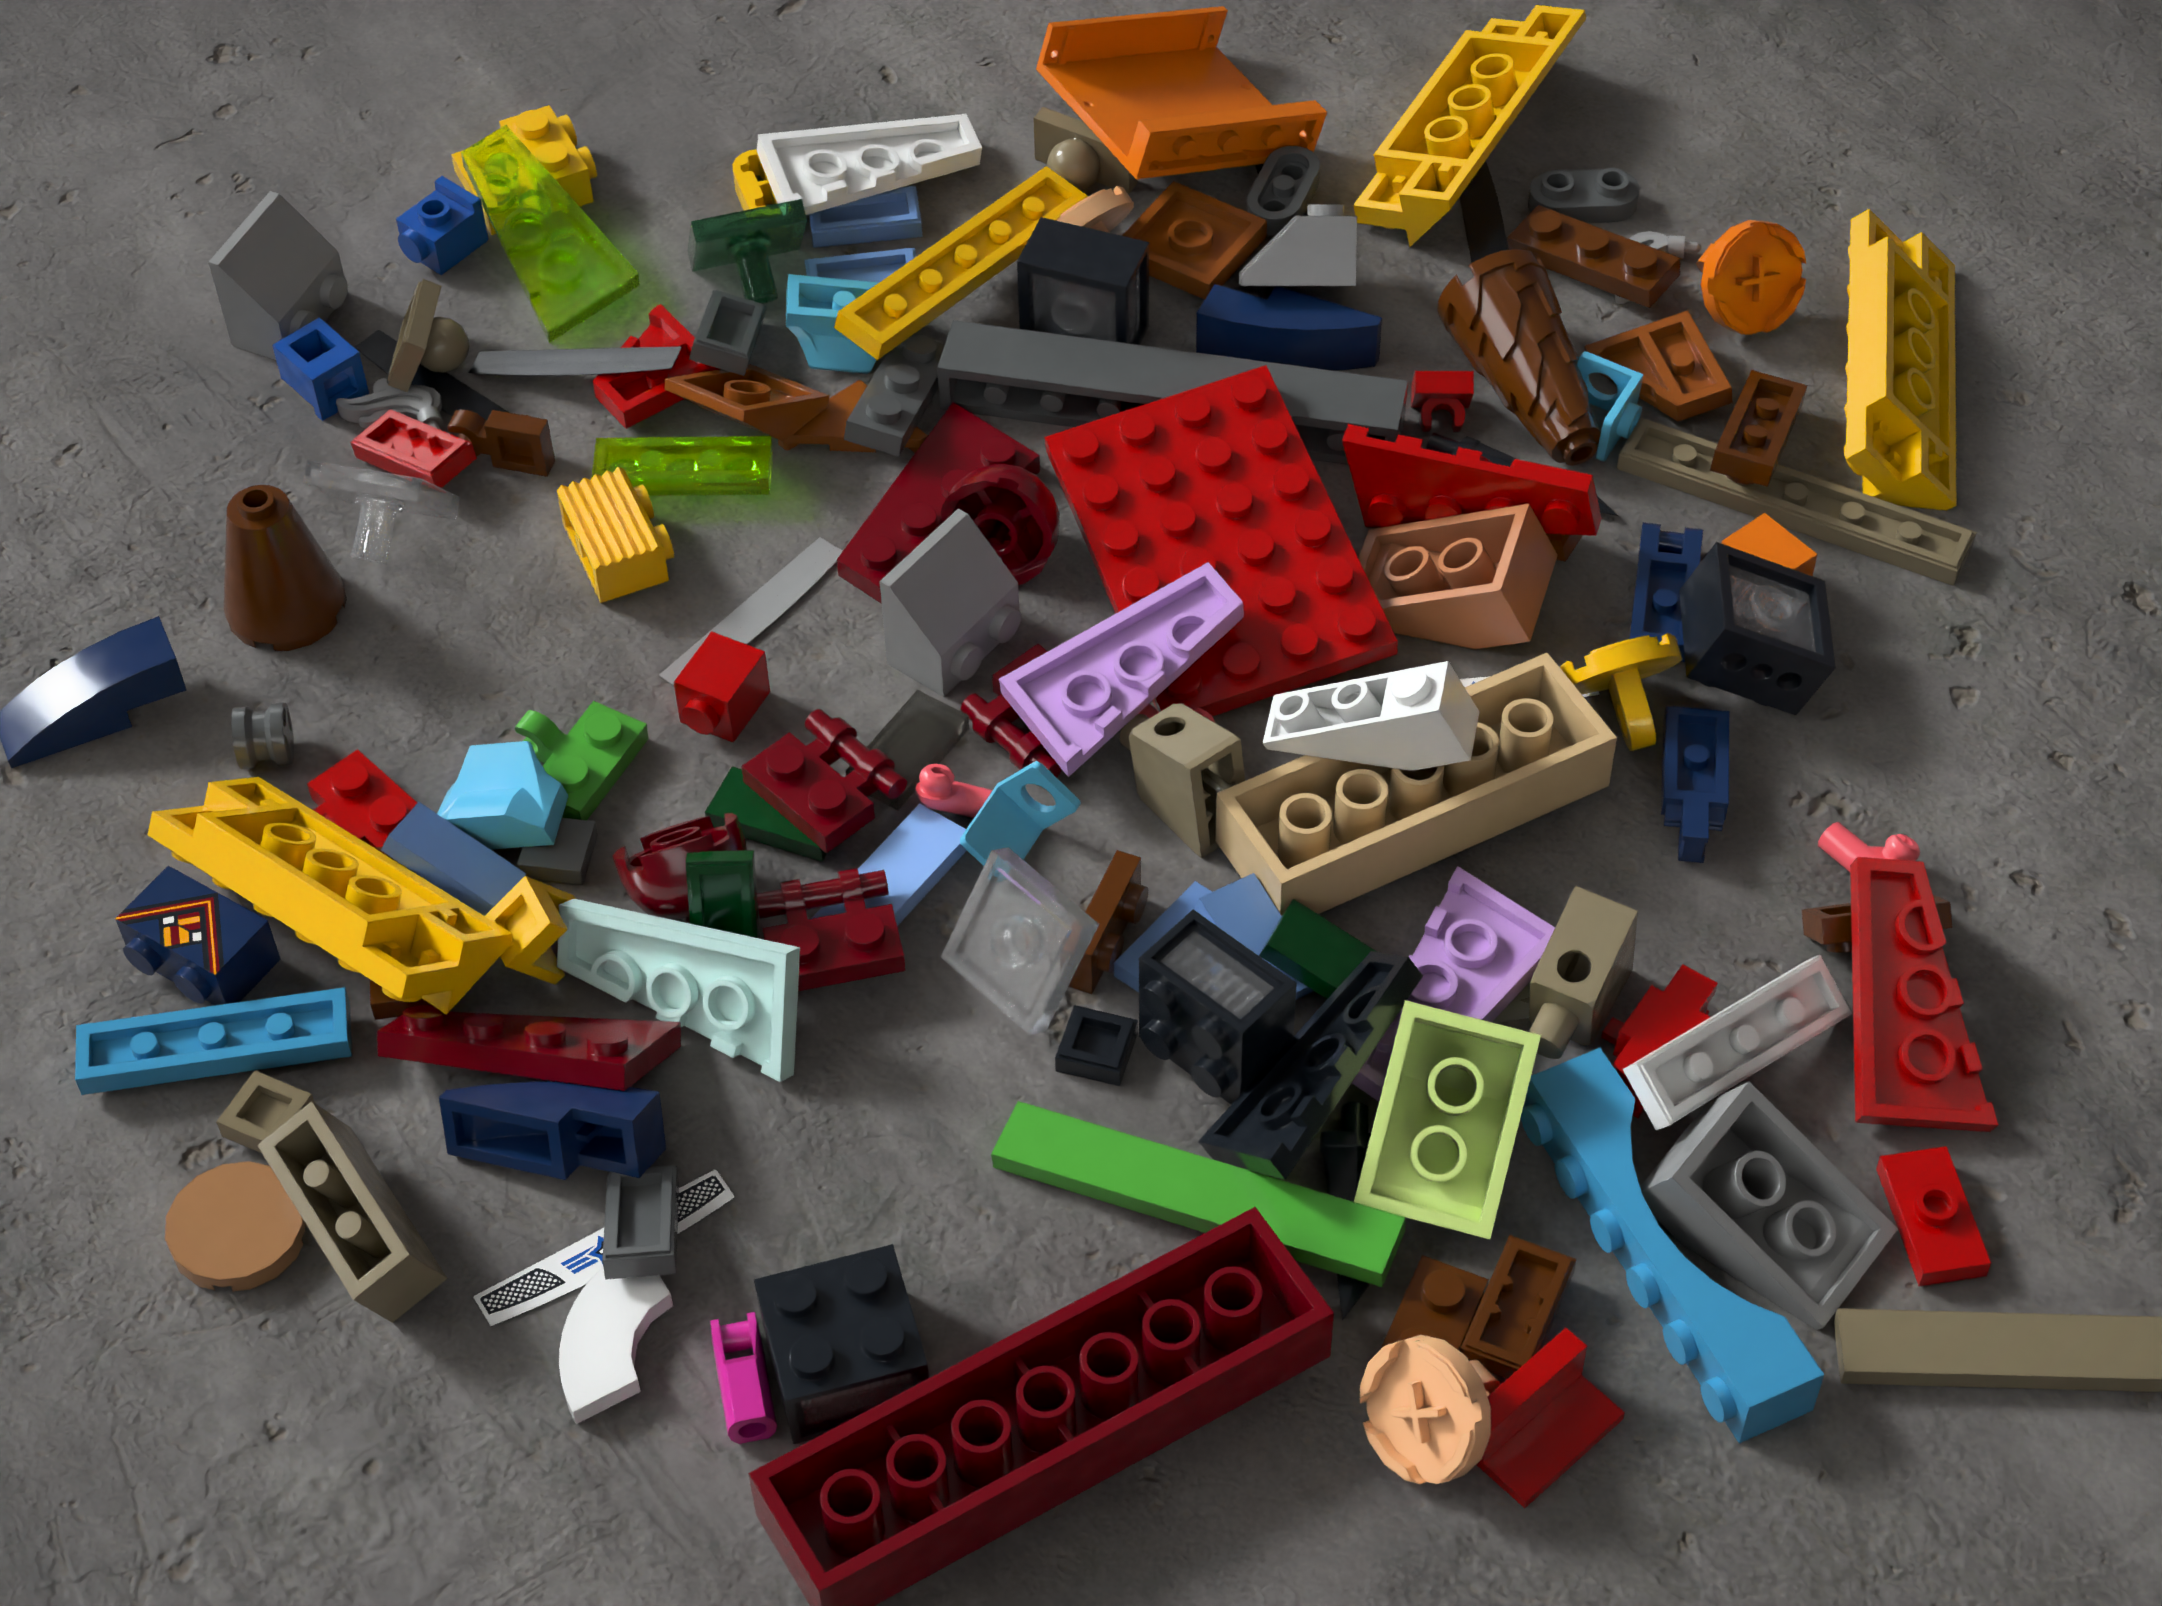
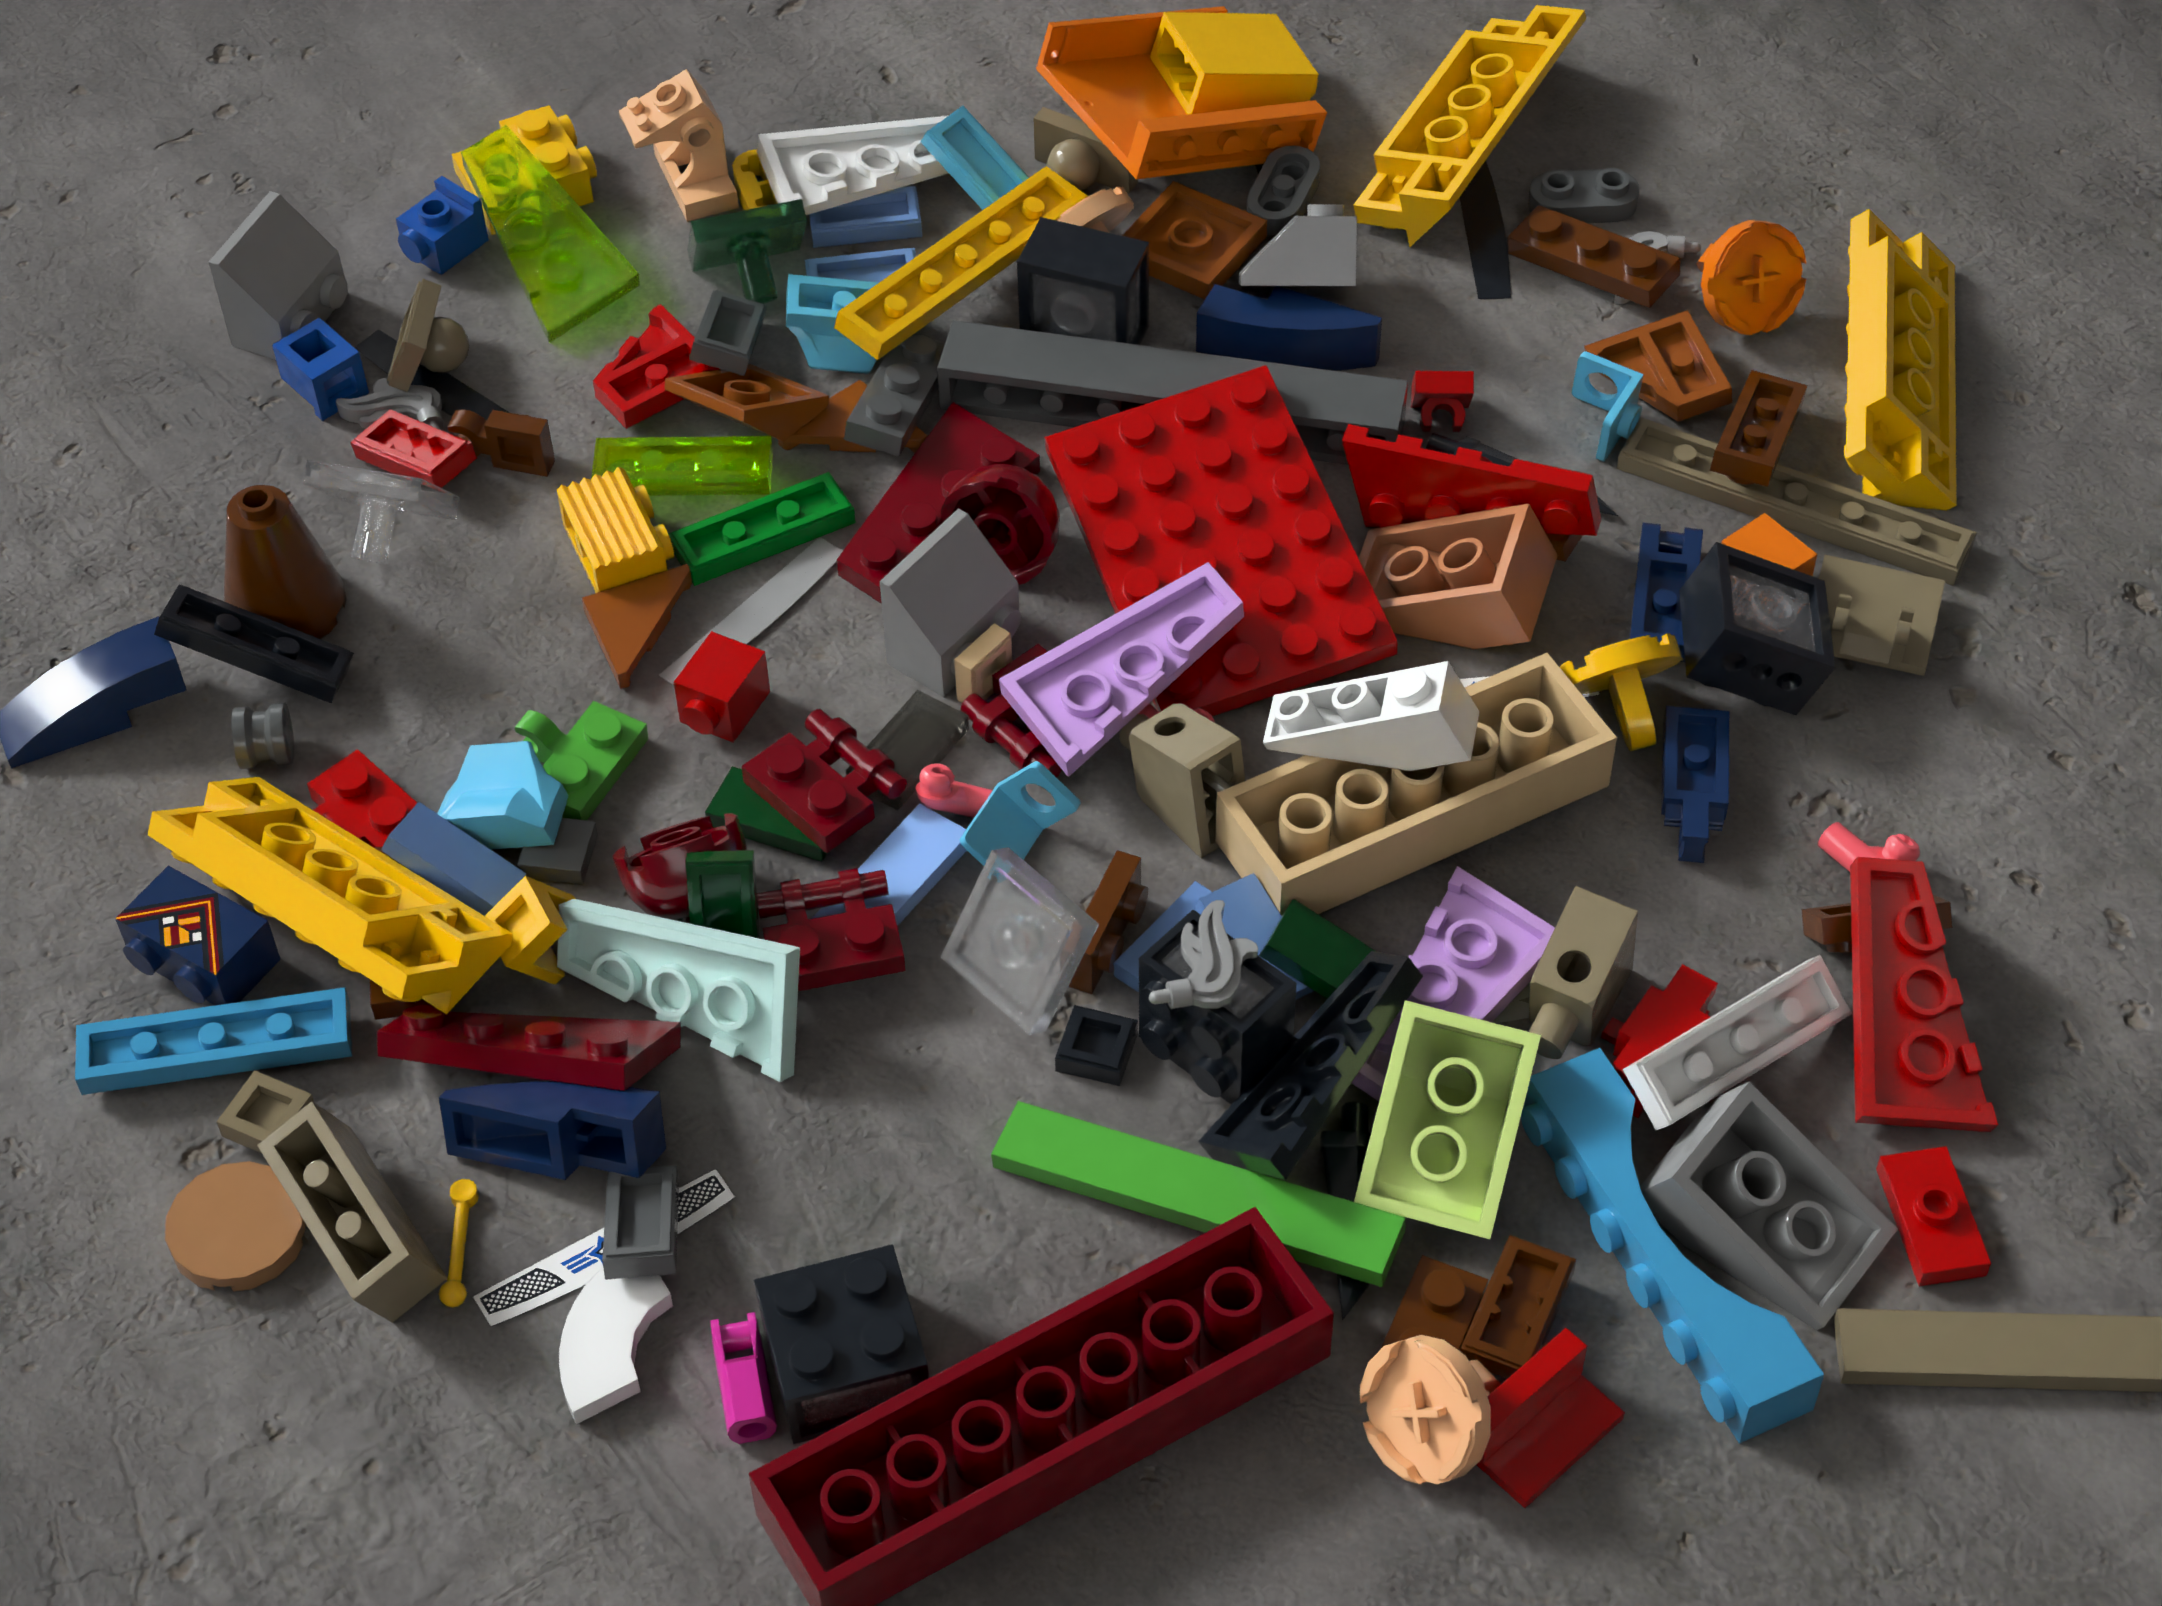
sticker [468,346,681,376] -> none
reddish brown cone [1437,249,1601,466] -> none
none -> black tile [154,584,354,703]
none -> yellow hinge [439,1179,479,1308]
none -> dark orange tile [582,564,692,689]
none -> light nougat tile [619,69,739,222]
none -> green tile [668,472,856,586]
none -> medium azure tile [920,106,1029,210]
none -> tan tile [954,623,1012,703]
none -> light grey piece [1149,900,1258,1009]
none -> yellow brick [1150,12,1319,115]
none -> dark tan plate [1819,555,1946,676]

